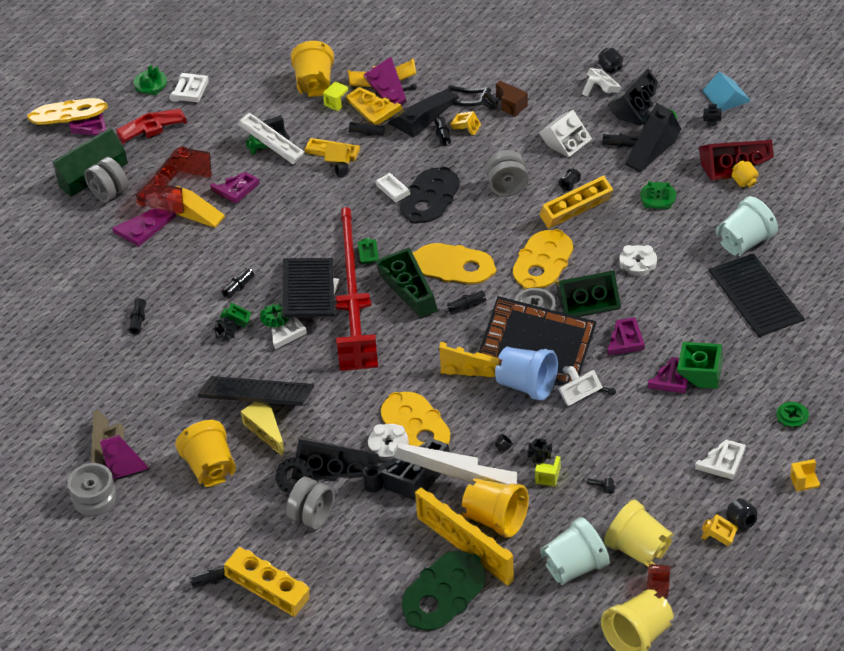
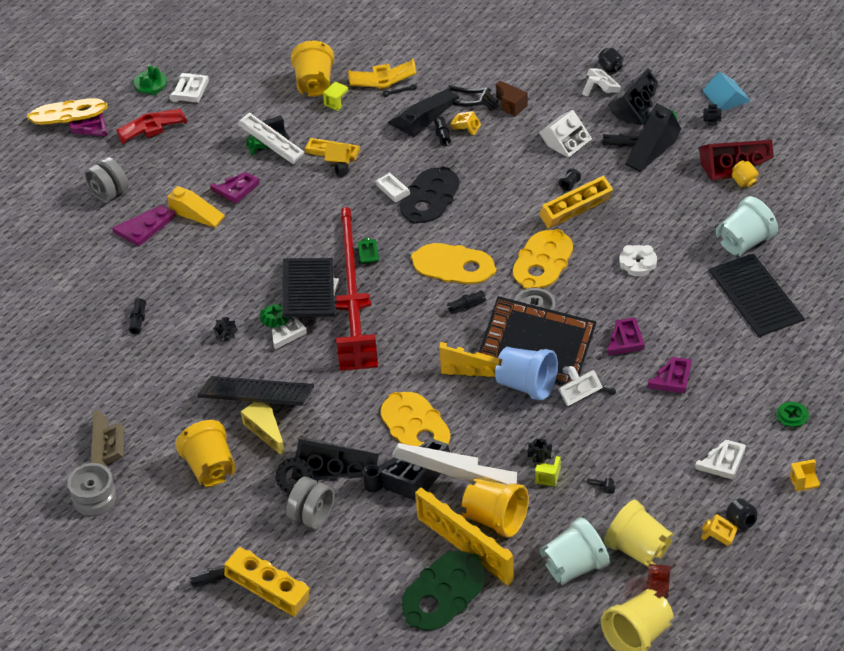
dark green slope [53,128,128,197] -> none
magenta wing [99,435,148,479] -> none
clear red windscreen [136,146,212,214] -> none
green bracket [219,302,251,328] -> none
black pin [221,267,254,299] -> none
yellow wing [345,87,402,125] -> none
black pin [349,121,385,136] -> none
magenta wing [363,57,407,105] -> none
white plate [368,424,409,461] -> none
dark green wedge [375,247,438,318] -> none
light grey wheel [485,150,528,196] -> none
black hinge [495,434,513,452] -> none
dark green slope [555,271,621,316] -> none
green plate [640,181,676,209] -> none
green slope [677,342,723,389] -> none

